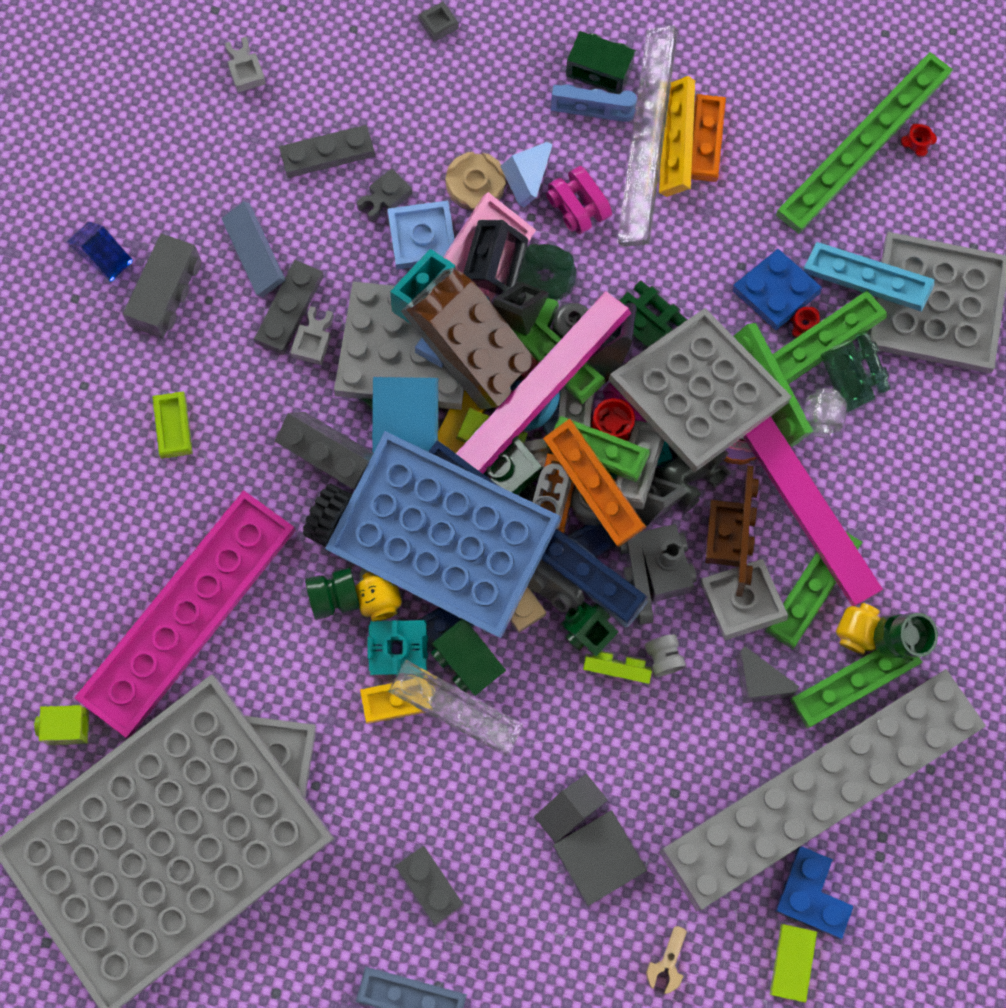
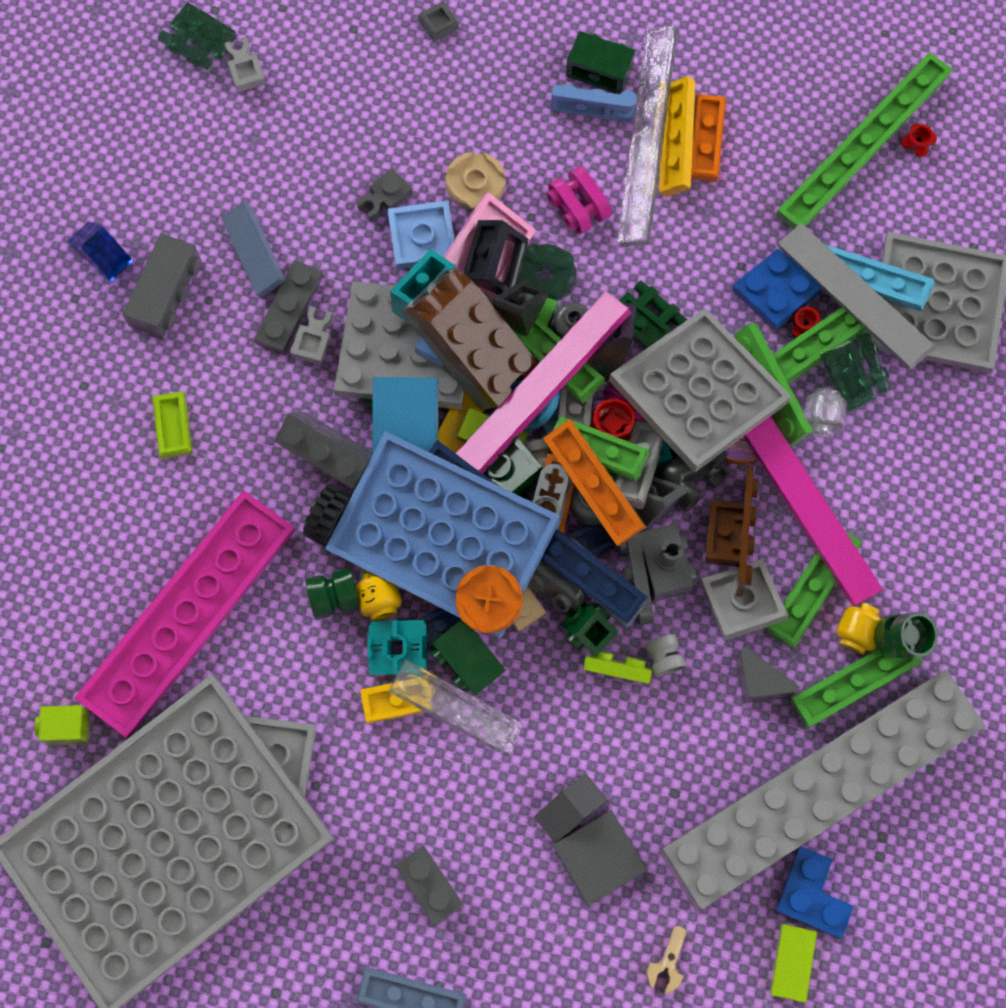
dark grey plate [279,125,375,178] -> none
light blue slope [500,142,553,207] -> none
none -> clear green plate [158,2,237,70]
none -> orange tile [455,565,523,633]
none -> light grey tile [778,223,934,370]

